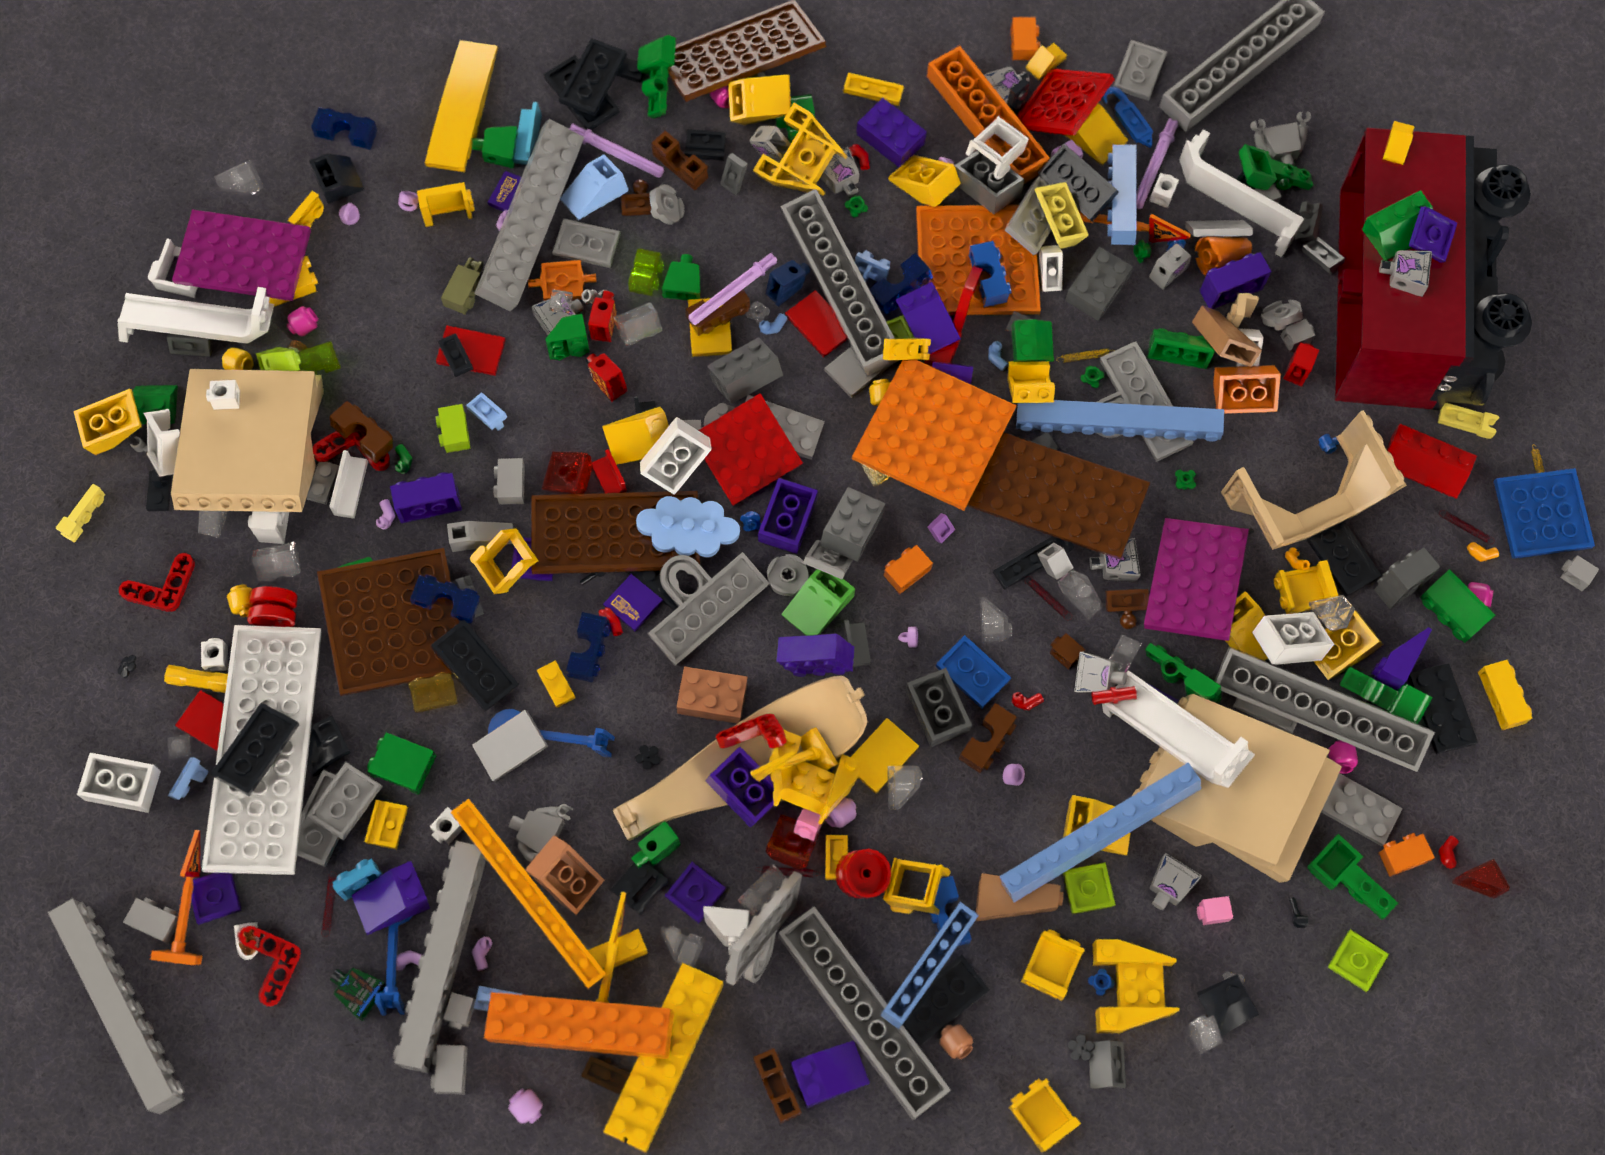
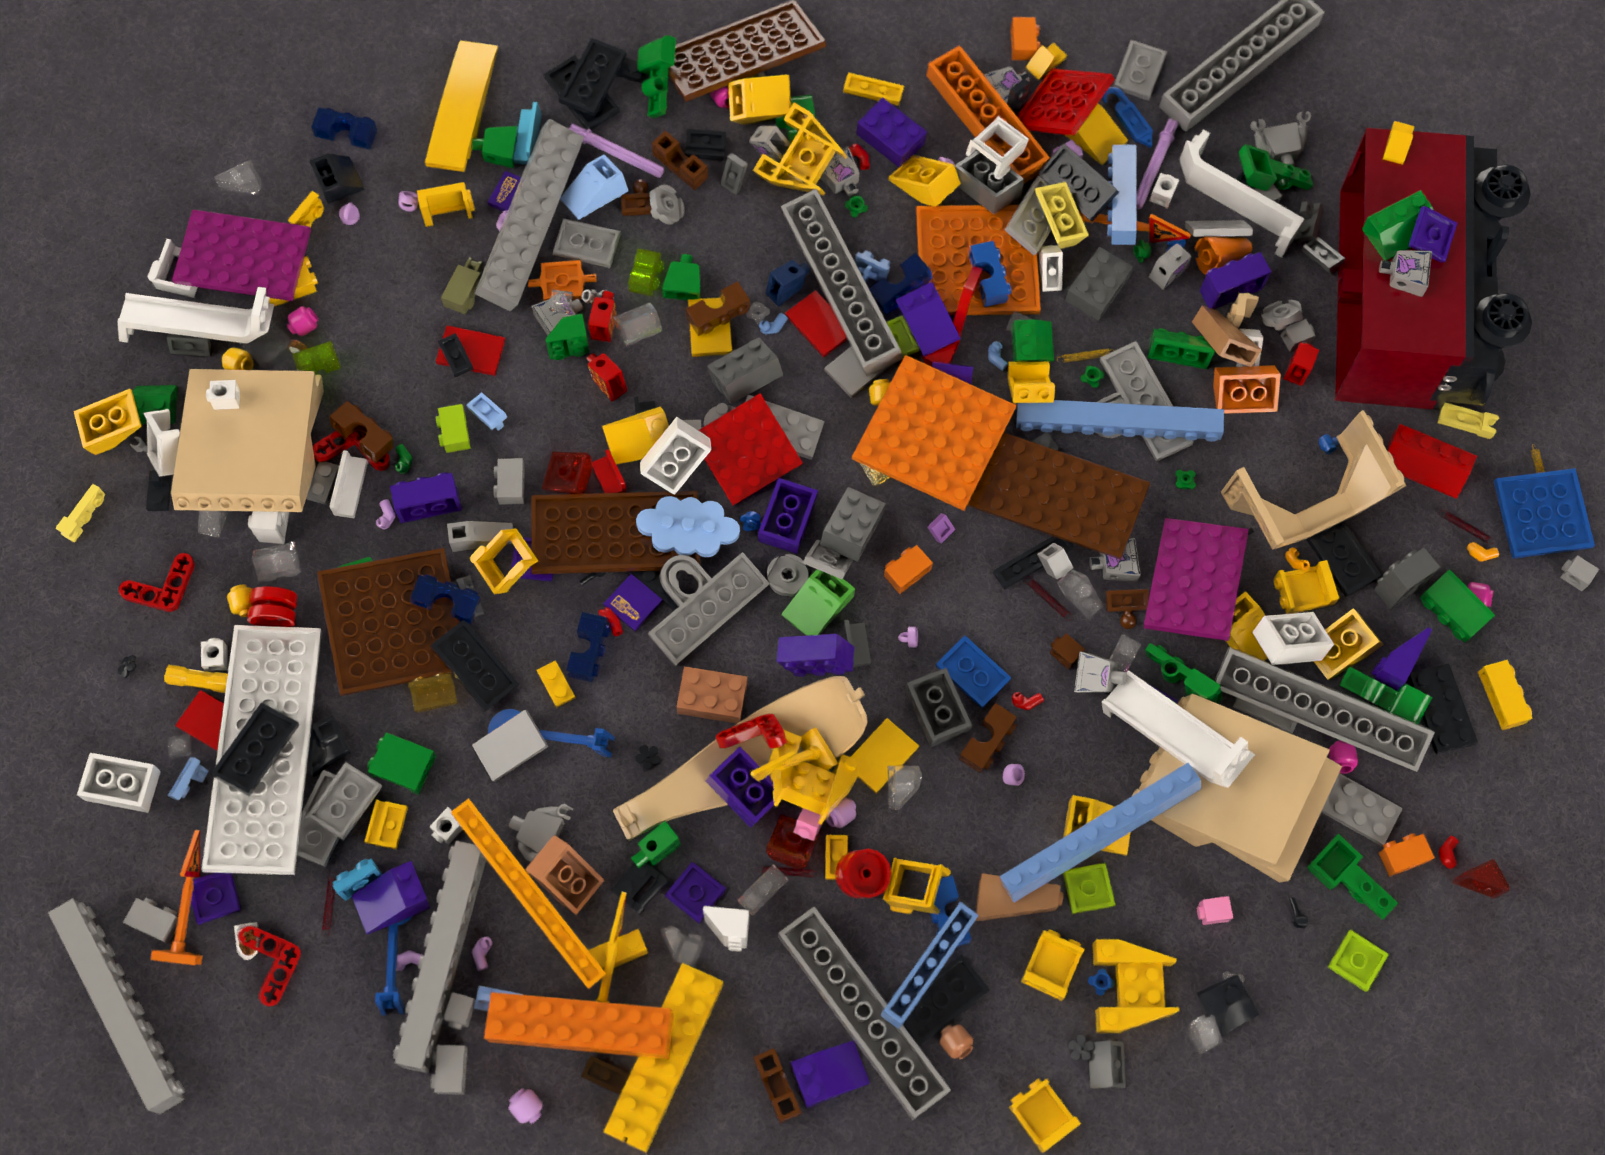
lime slope [256,347,301,371] -> none
torso [330,968,386,1021] -> none
lavender axle [688,253,777,325] -> none
light grey plate [725,871,802,985] -> none
yellow plate [883,338,931,360] -> none
clear slope [979,597,1012,643] -> none
red pin [1091,686,1137,705] -> none
light grey torso [1149,853,1201,910] -> none
clear slope [1309,595,1355,631] -> none

